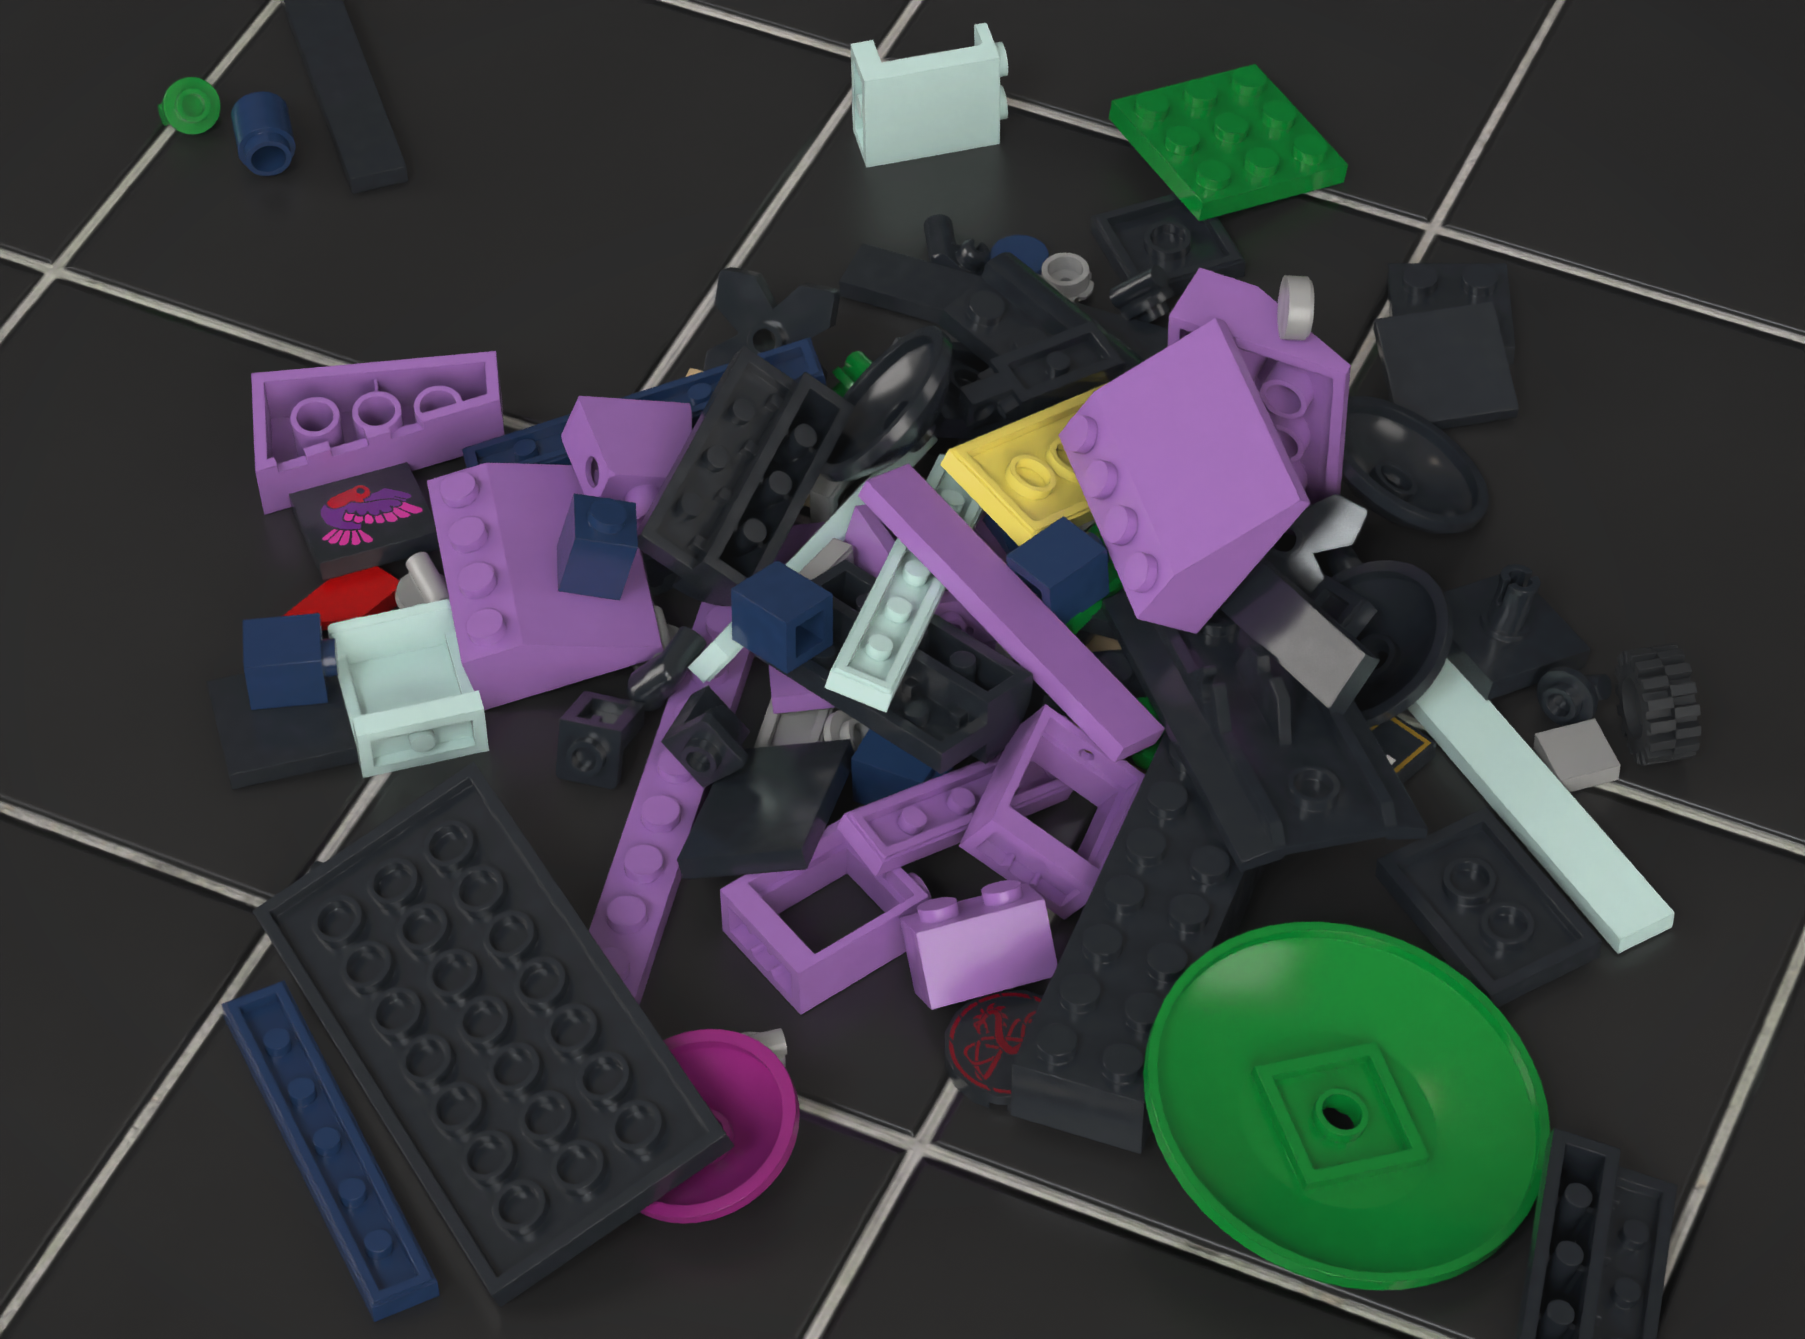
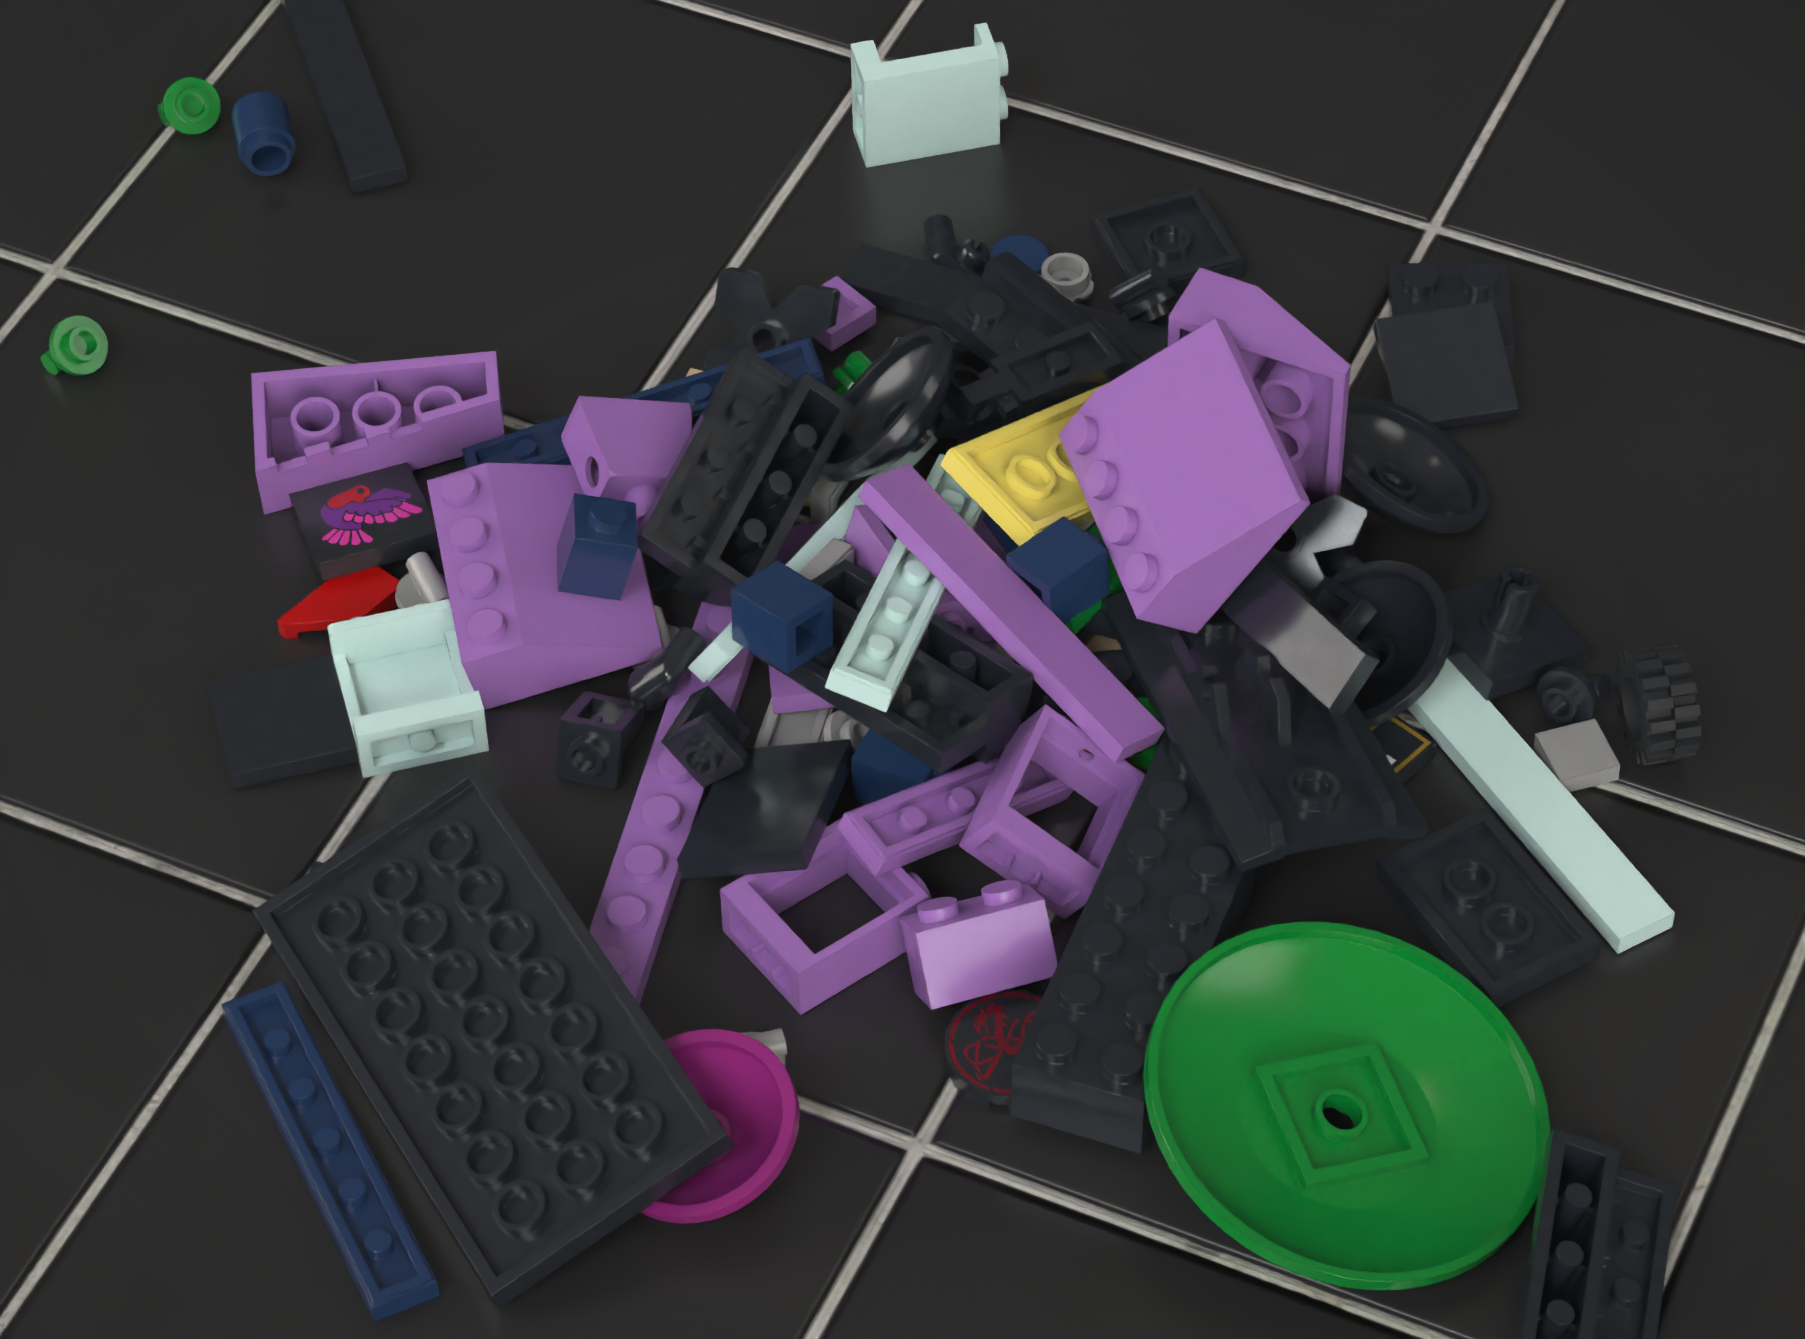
dark blue brick [243,613,339,710] -> none
green plate [1109,64,1348,221] -> none
light grey tile [1277,275,1314,341] -> none
none -> green plate [41,315,108,376]
none -> medium lavender plate [814,276,876,352]

